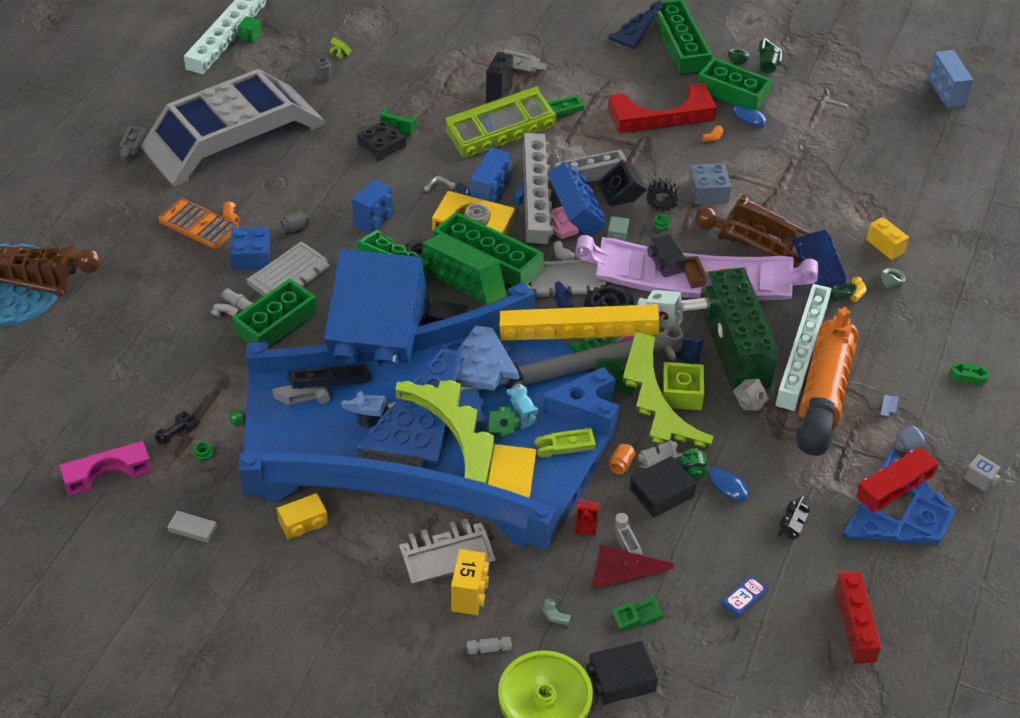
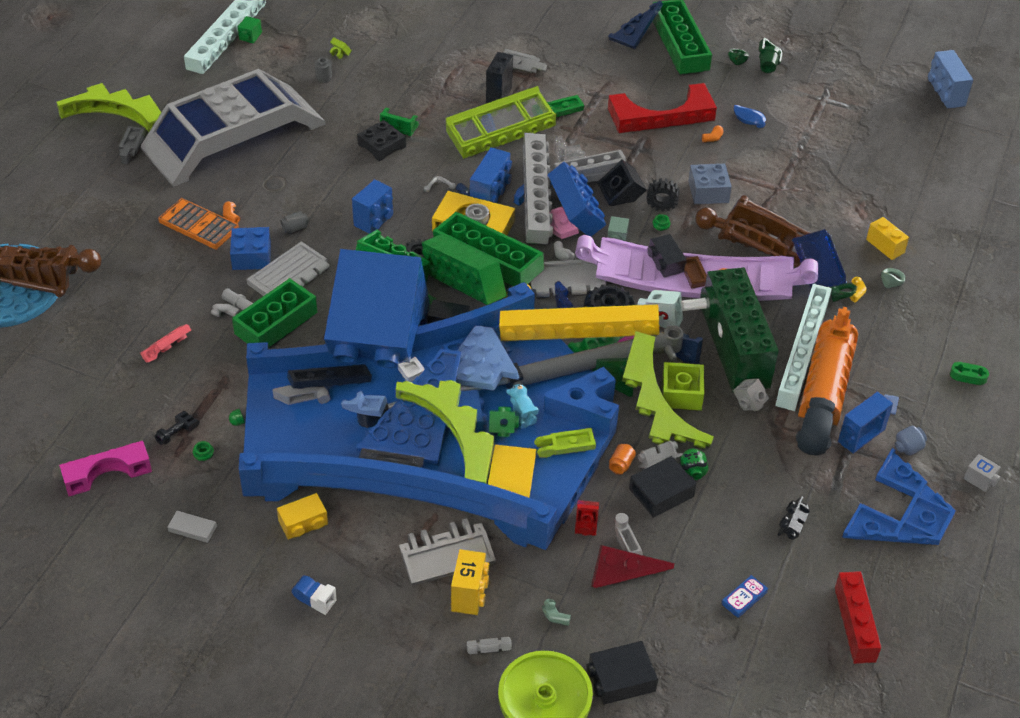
green slope [612,597,664,630] -> none
green brick [697,57,773,110] -> none
blue arm [710,467,748,502] -> none
red brick [856,447,939,513] -> none
none -> lime arch [56,83,167,132]
none -> coral hinge [140,324,191,363]
none -> leg [291,575,337,615]
none -> white plate [398,357,425,382]
none -> blue window [838,391,893,453]

